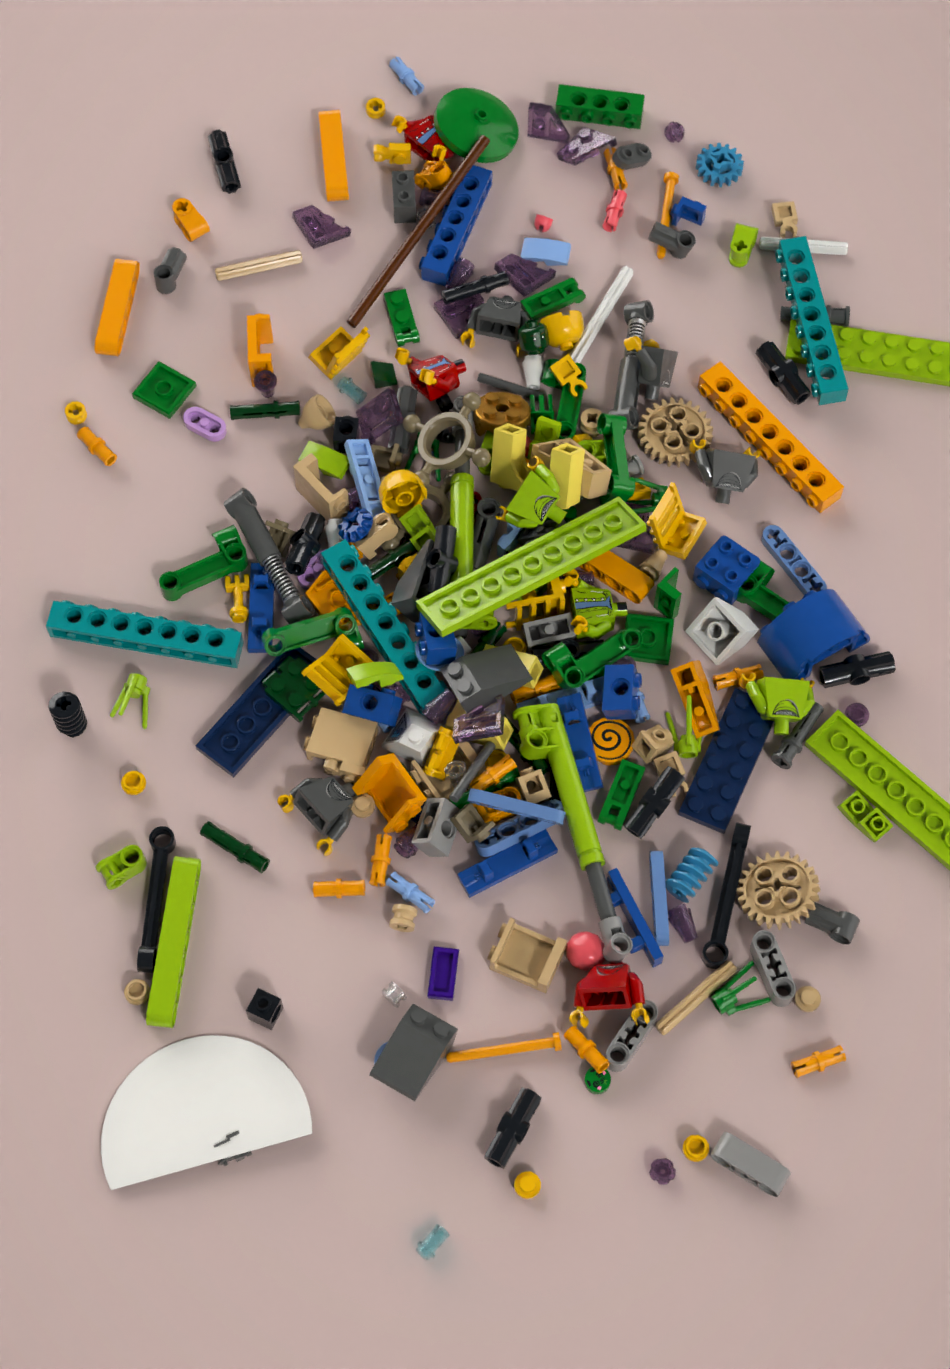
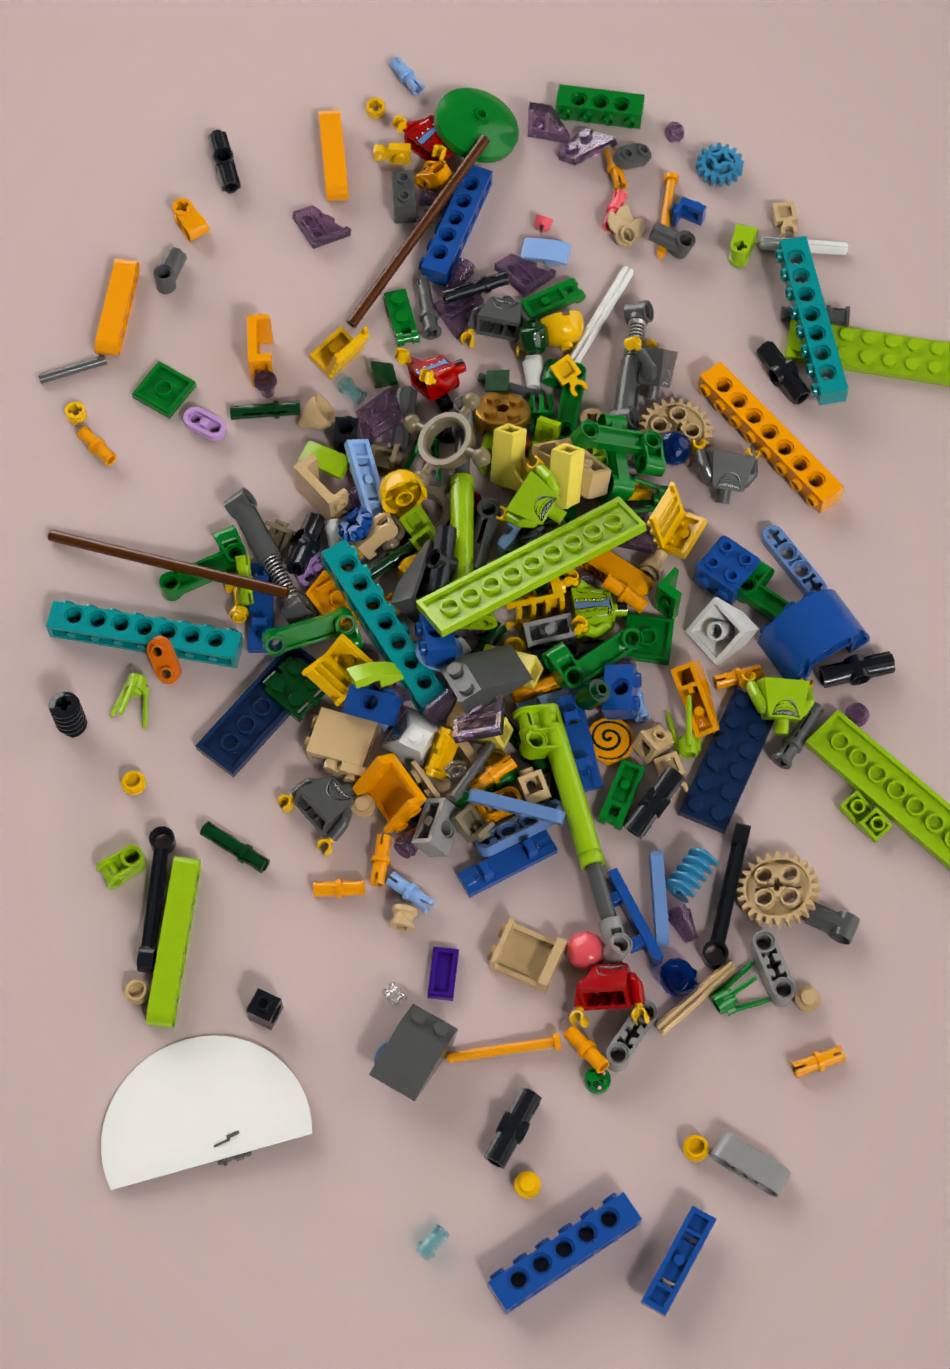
tan axle [215,250,303,281] -> none
clear purple plate [649,1158,676,1185] -> none
none -> dark grey bar [38,356,107,384]
none -> reddish brown piece [48,530,290,599]
none -> orange plate [147,636,182,684]
none -> lime pin [235,555,254,605]
none -> dark grey pin [415,275,442,340]
none -> dark green slope [485,370,510,393]
none -> blue brick [488,1192,642,1315]
none -> green piece [570,420,666,477]
none -> dark green brick [575,679,610,710]
none -> light orange pin [601,574,649,614]
none -> tan plate [607,204,646,248]
none -> blue hinge [641,1205,716,1317]
none -> clear blue hair [659,958,699,997]
none -> clear blue hair [661,431,692,466]

